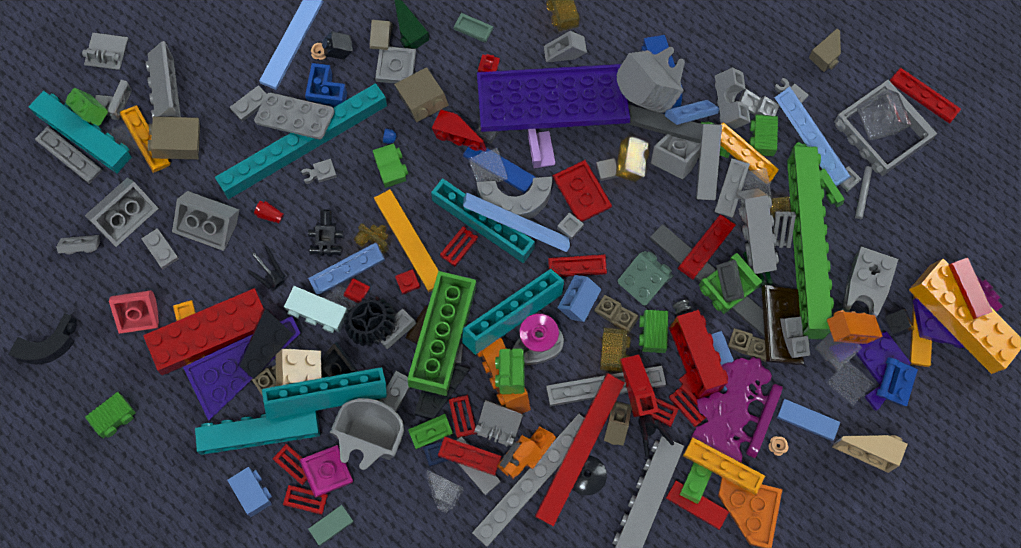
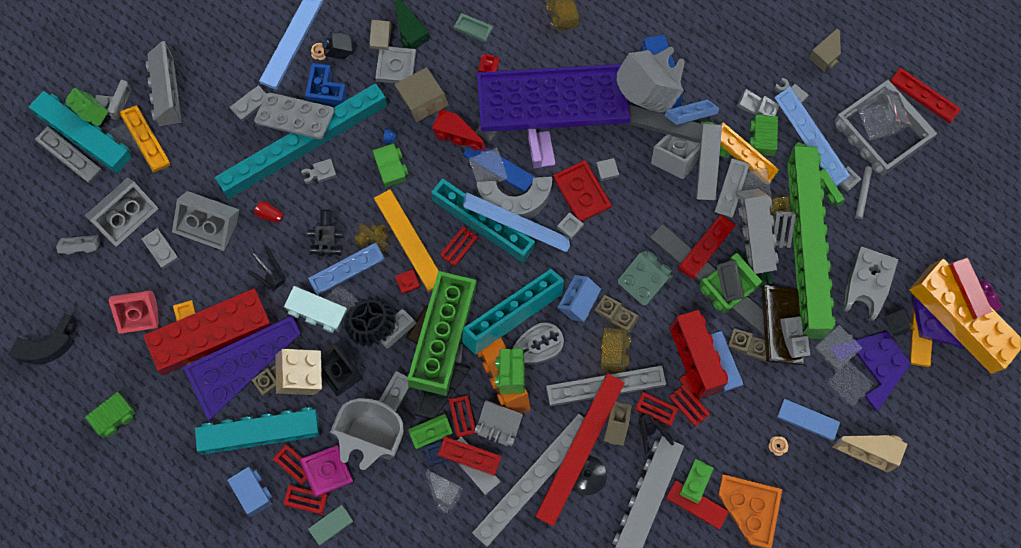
light grey hinge [82,33,128,70] -> none
dark tan brick [148,117,200,159] -> none
black wing [238,308,294,379] -> none
teal brick [262,367,387,420] -> none
red tile [344,278,370,303] -> none
orange plate [497,426,556,479] -> none
dark pink dish [520,314,559,352] -> none
light grey slope [544,31,587,62] -> none
red tile [548,255,607,277] -> none
clear yellow brick [615,136,649,182] -> none
red slope [620,355,659,417] -> none
bright green brick [639,310,668,353] -> none
dark grey bush [672,300,692,316] -> none
light orange tile [683,437,765,495] -> none
magenta plant [691,357,783,462] -> none
light grey arch [715,68,750,129] -> none
orange brick [827,310,883,344] -> none
blue plate [876,357,918,406] -> none

